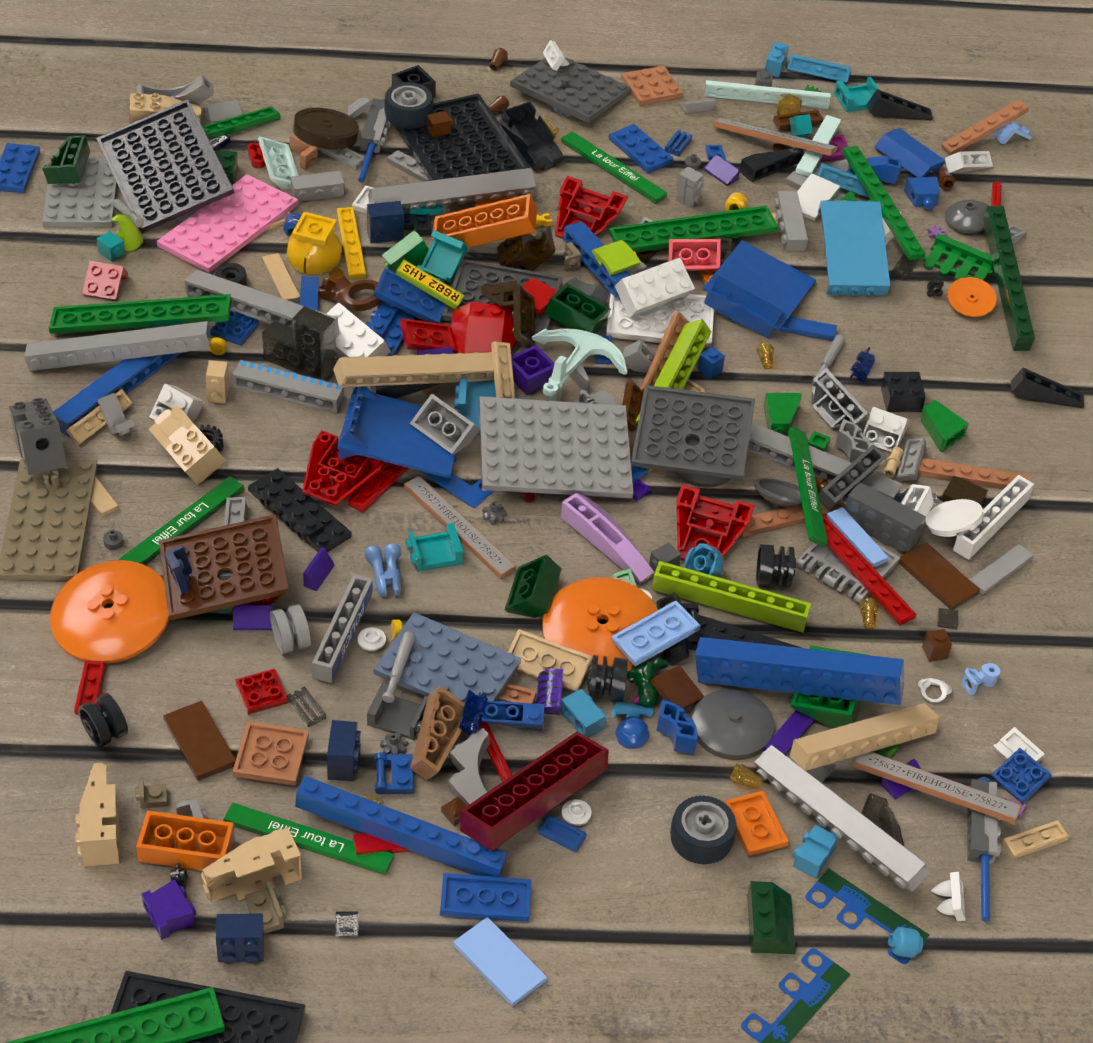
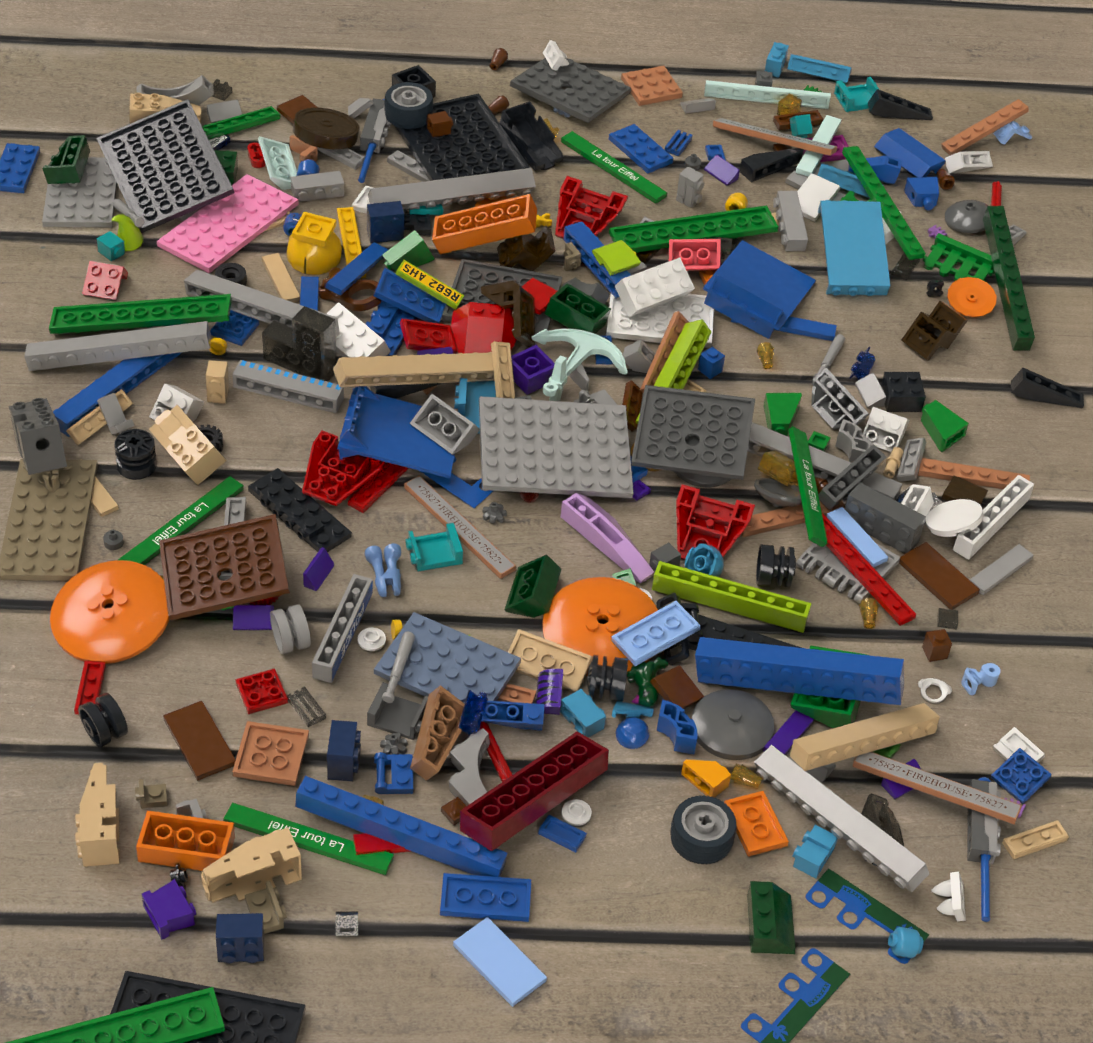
dark blue bracket [164,545,193,594] -> none
teal panel [417,230,468,284] -> none
none -> black wheel [114,429,157,480]
none -> clear smoke tile [212,79,232,101]
none -> reddish brown tile [277,95,318,124]
none -> blue head [296,159,320,176]
none -> blue tile [325,242,389,295]
none -> light orange slope [681,759,731,798]
none -> clear yellow brick [758,450,798,486]
none -> slope [855,373,886,409]
none -> dark brown bracket [901,301,968,360]

